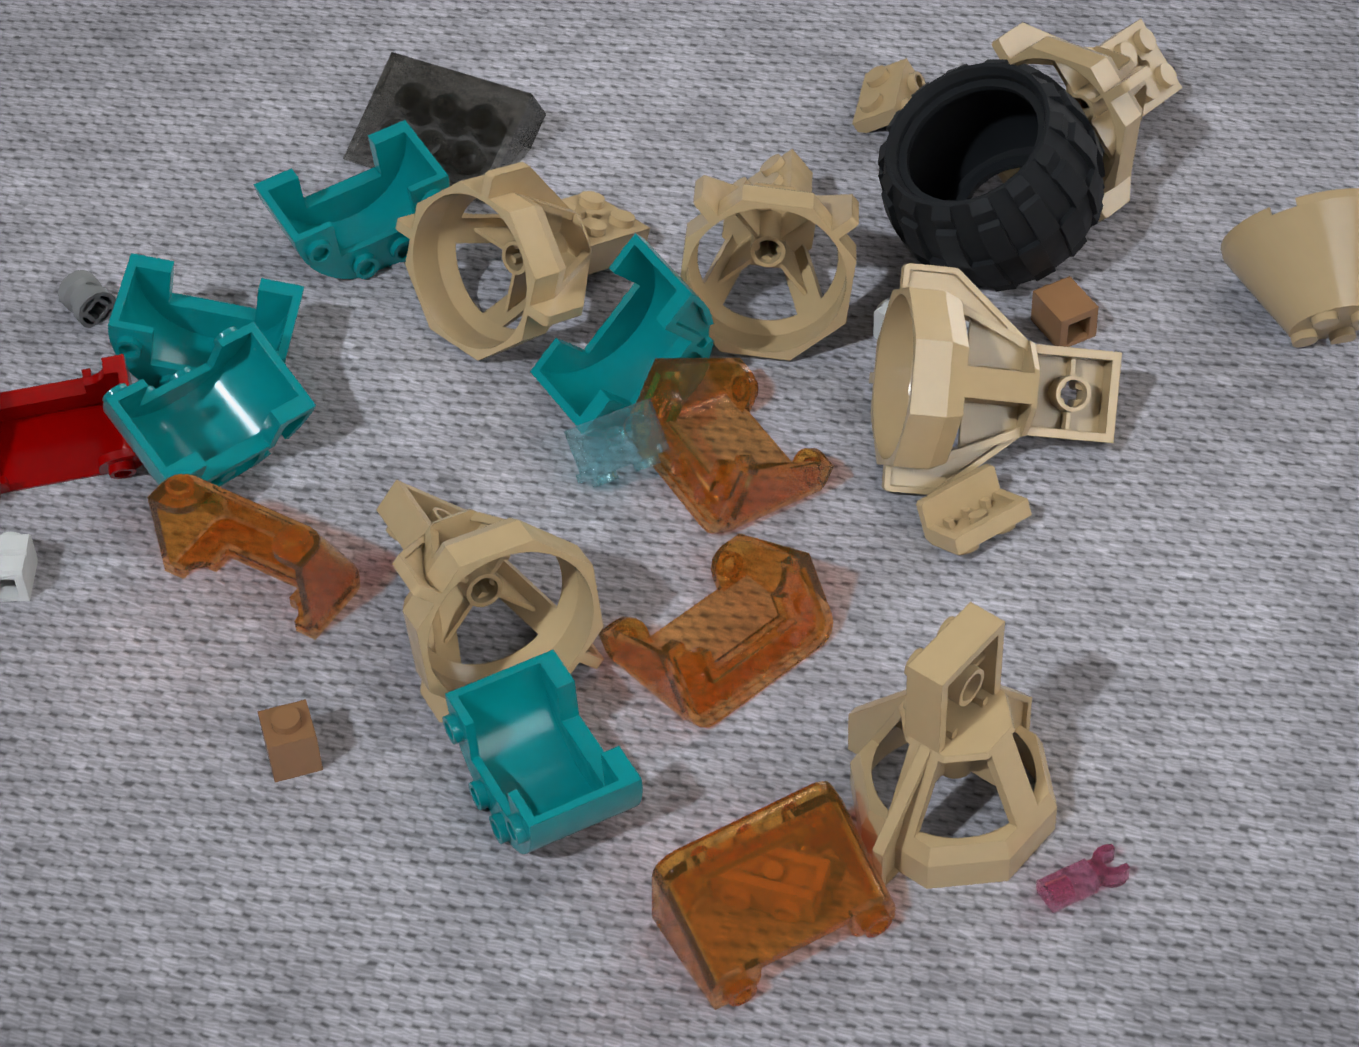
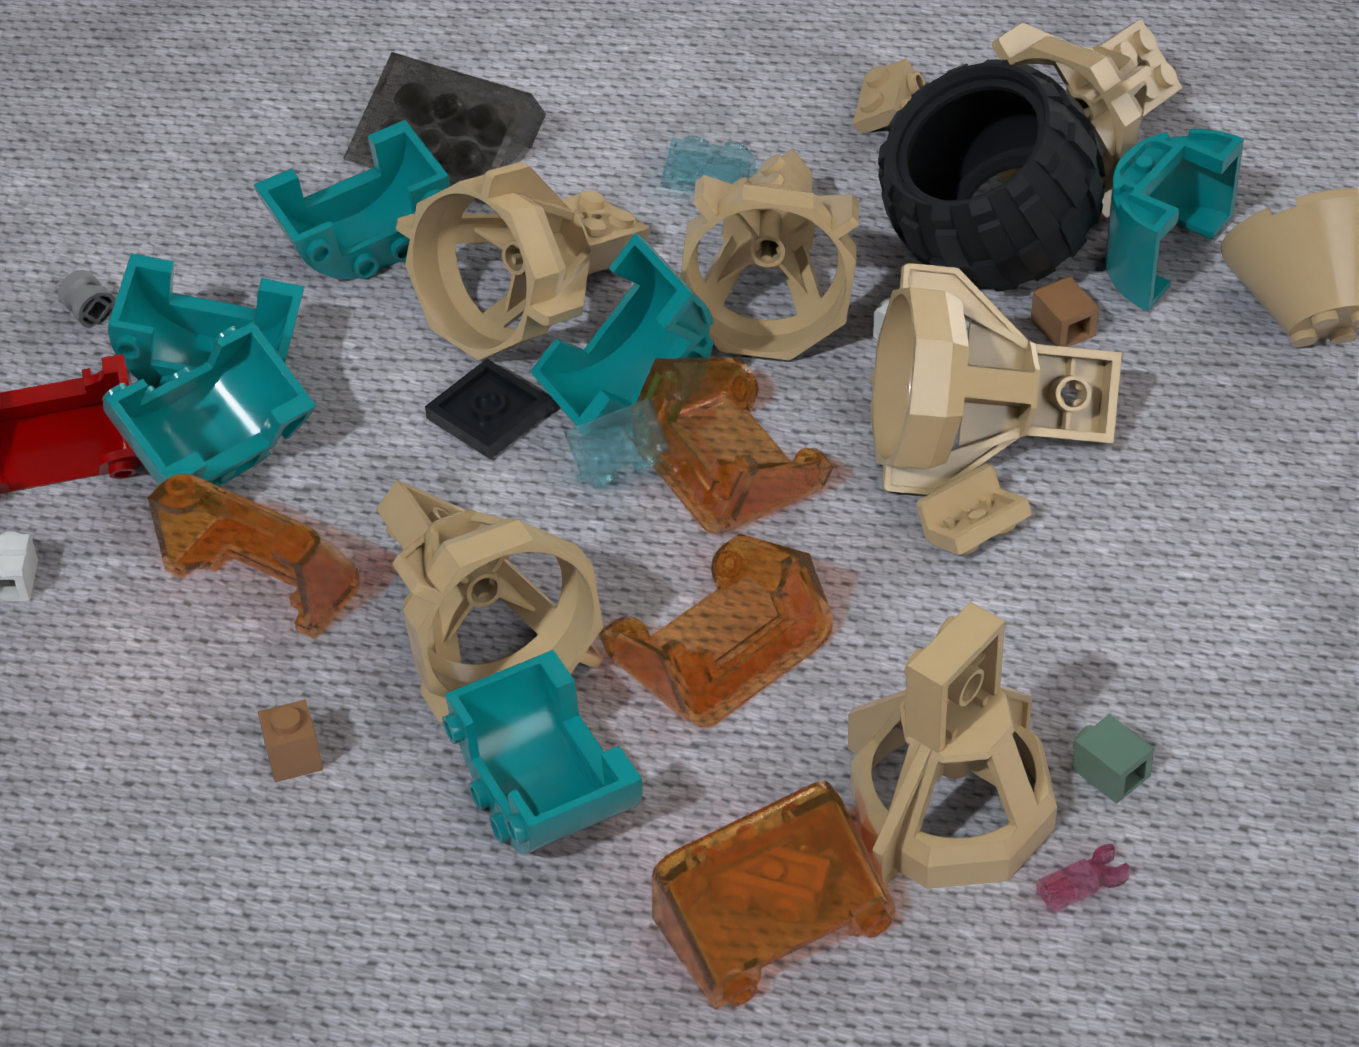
none -> black plate [425,359,552,459]
none -> clear light blue bracket [660,135,757,193]
none -> sand green brick [1072,714,1154,804]
none -> teal cylinder [1105,129,1244,311]

